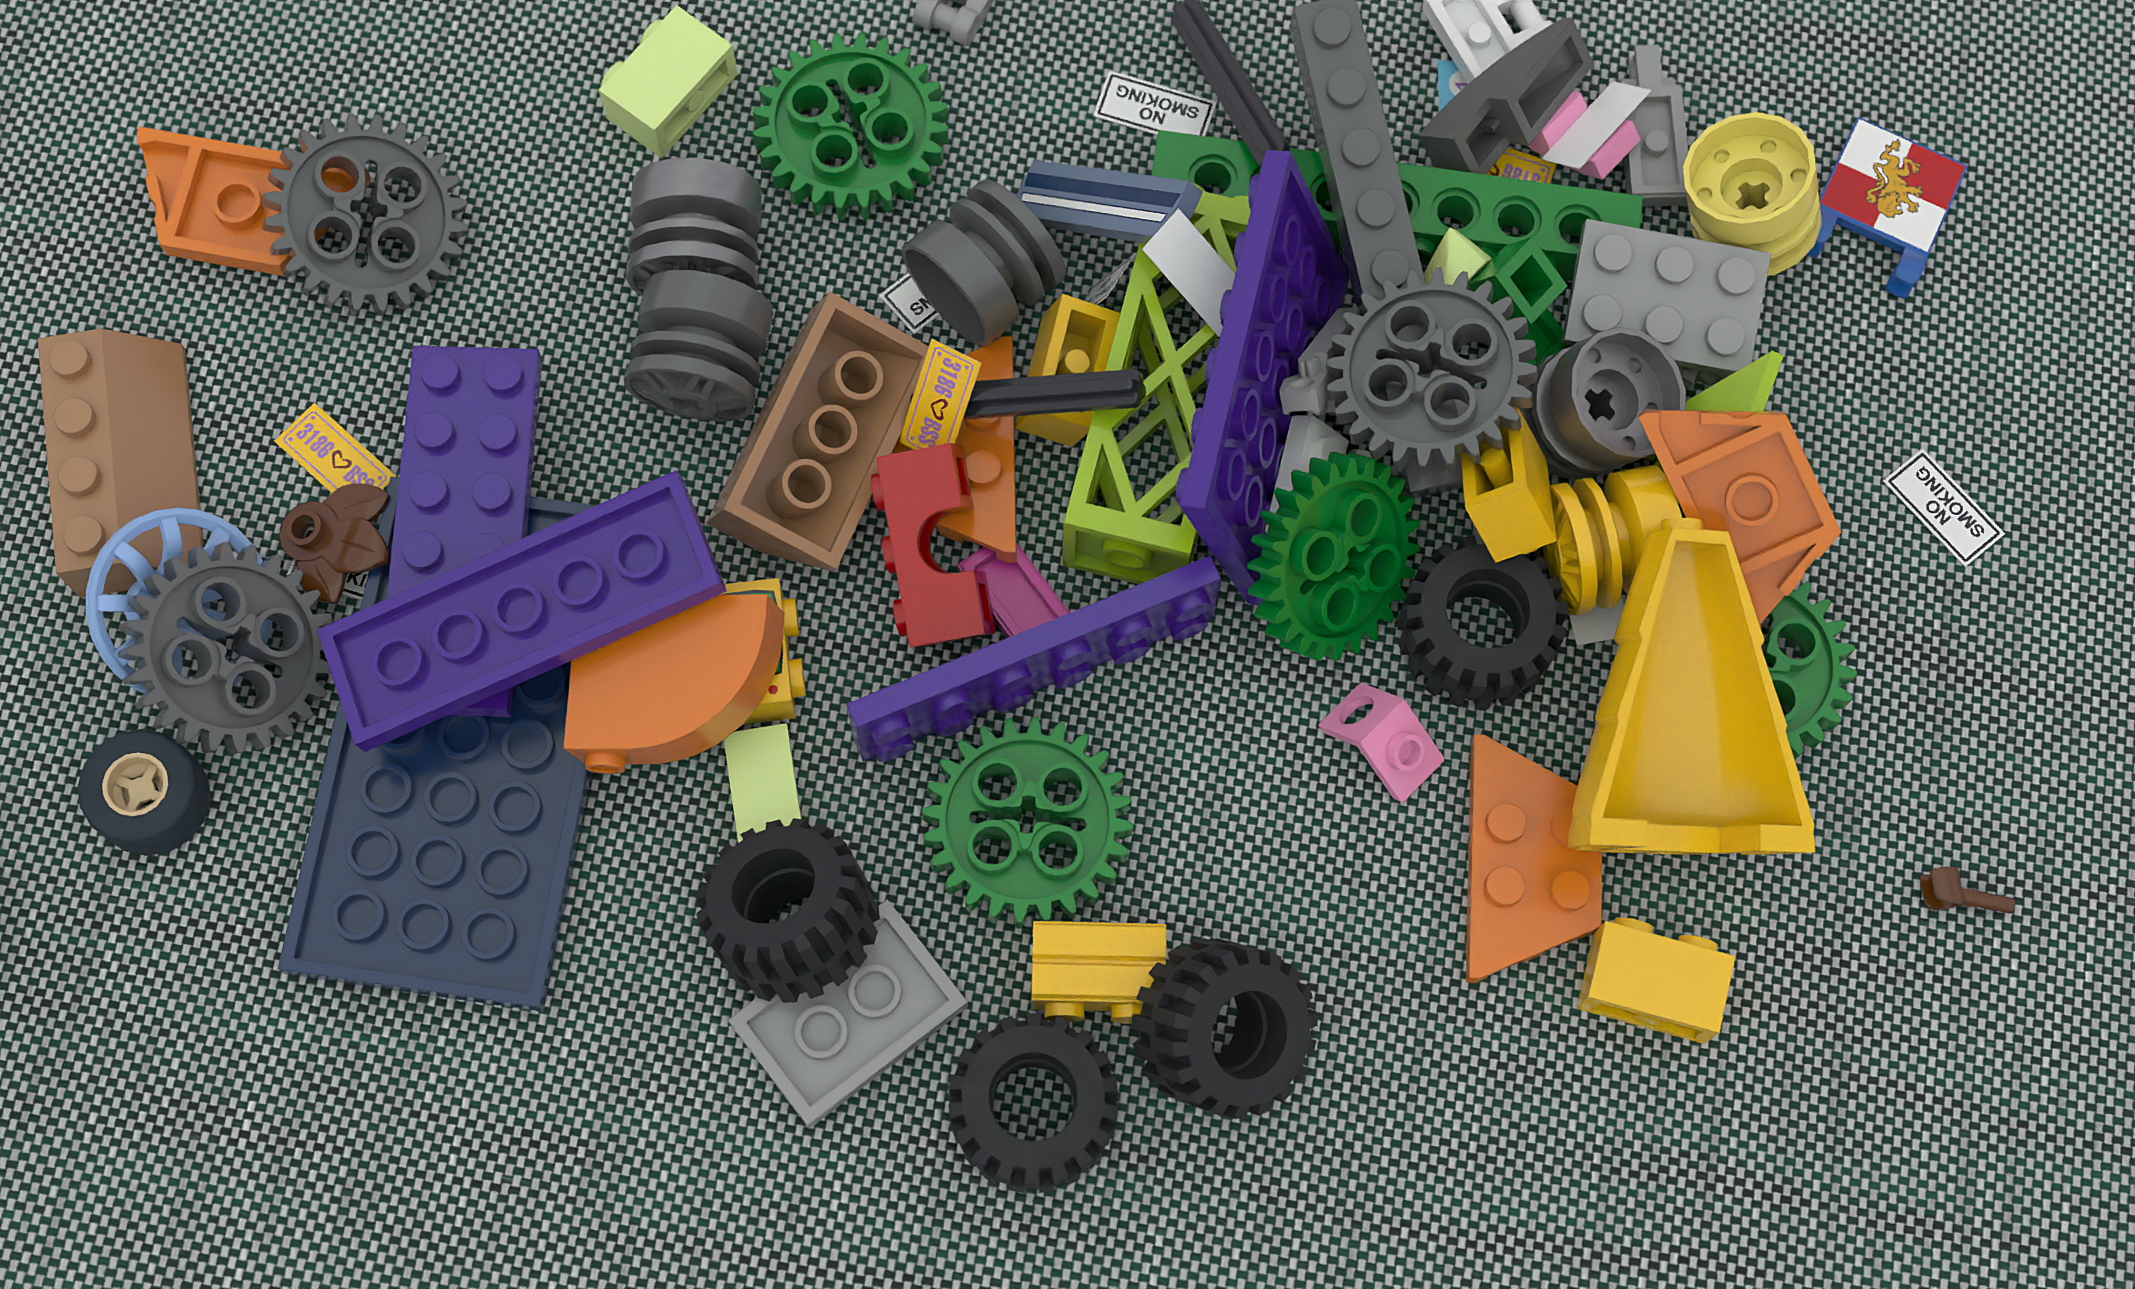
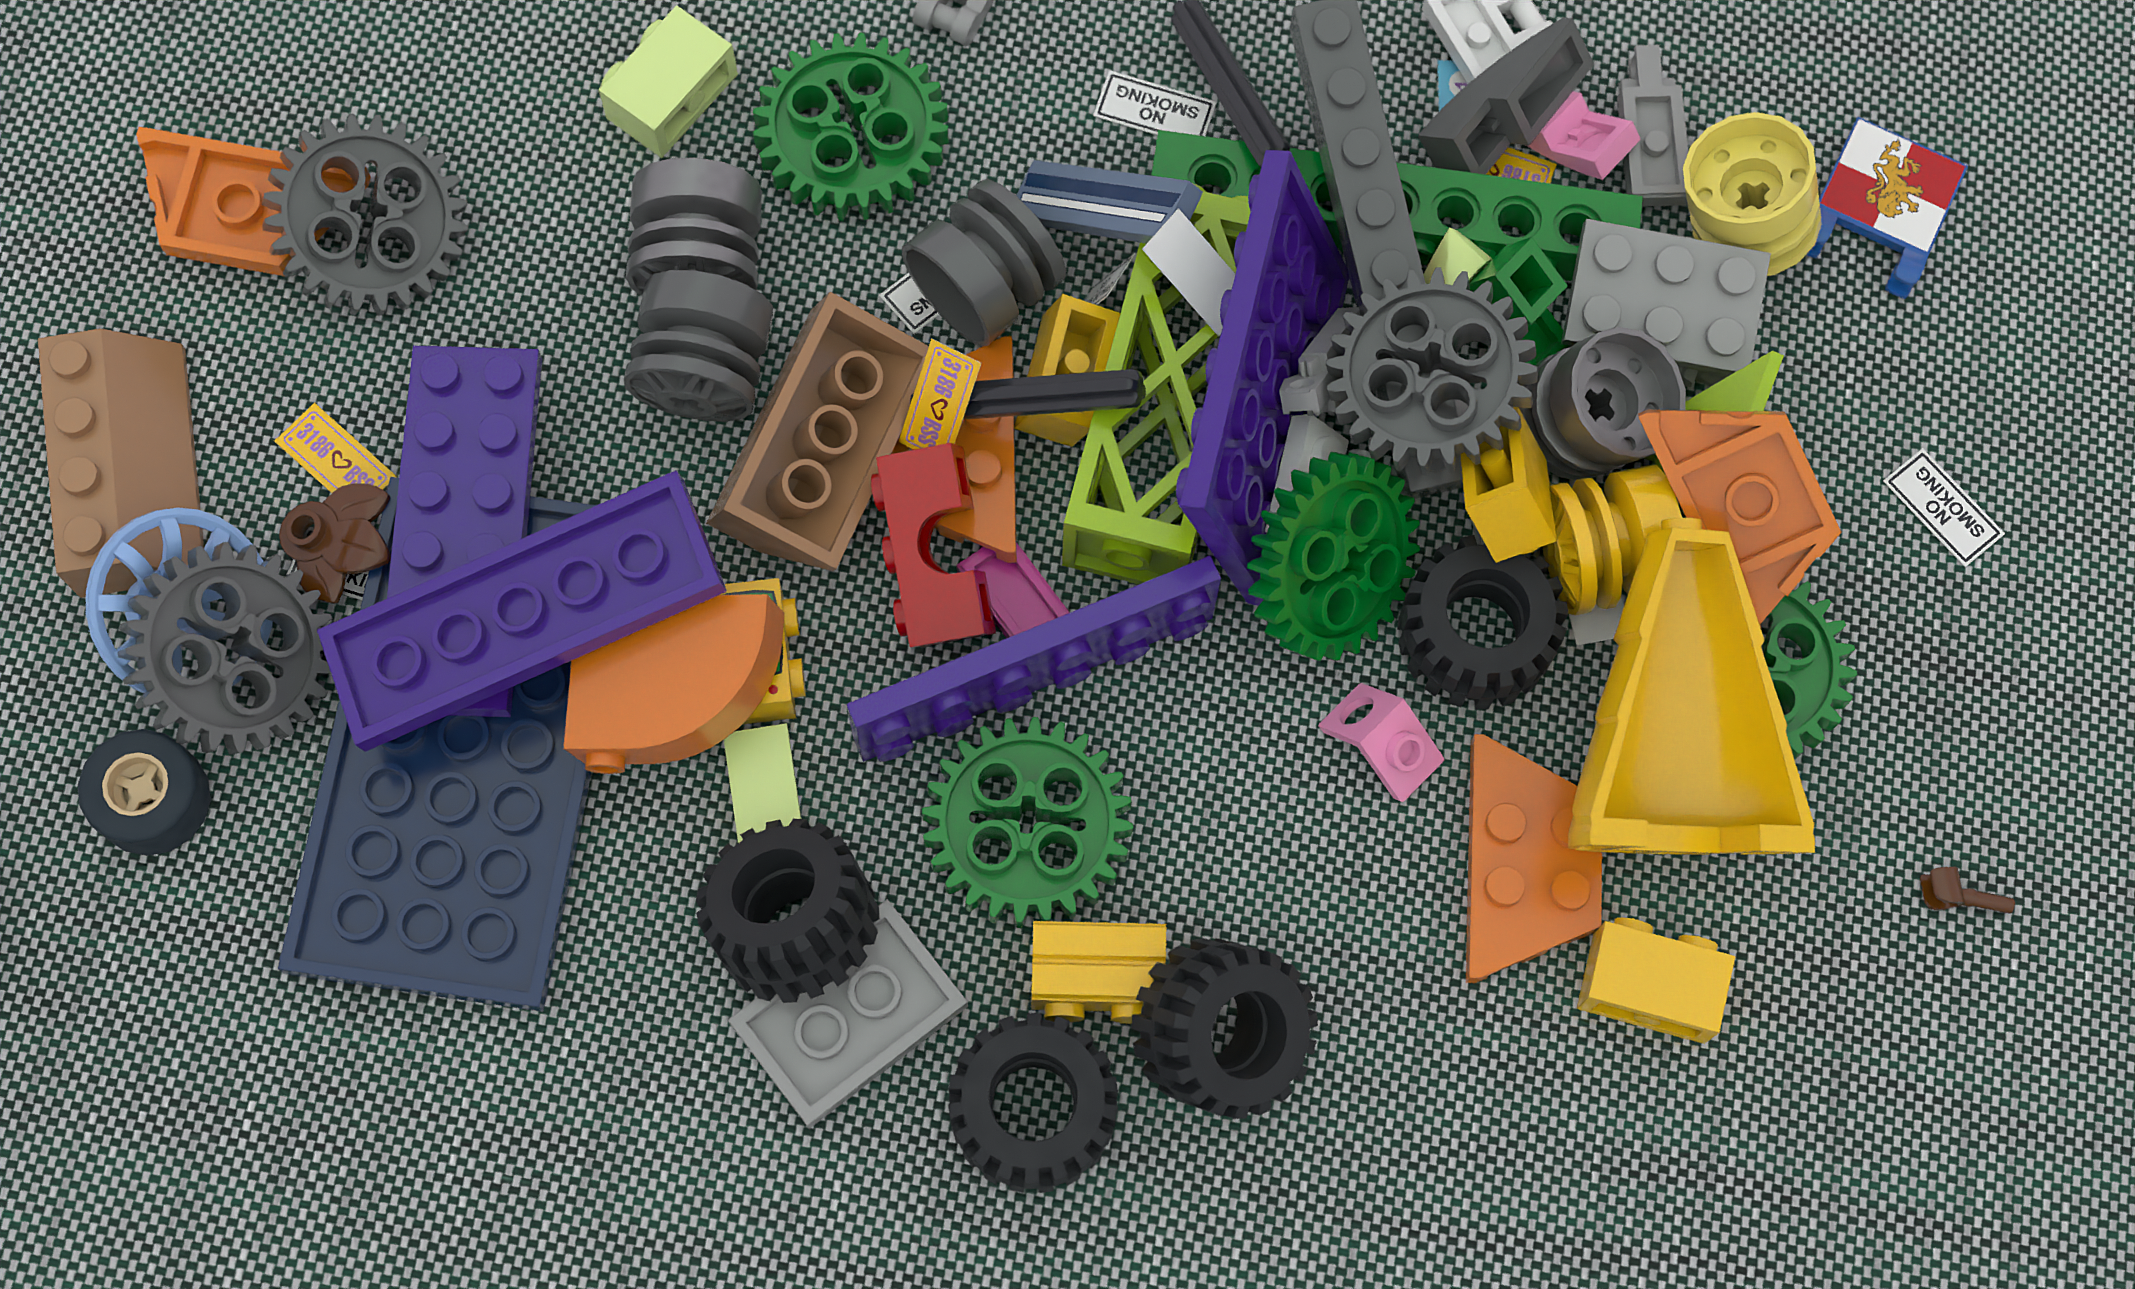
white sticker [1541,81,1652,169] -> none

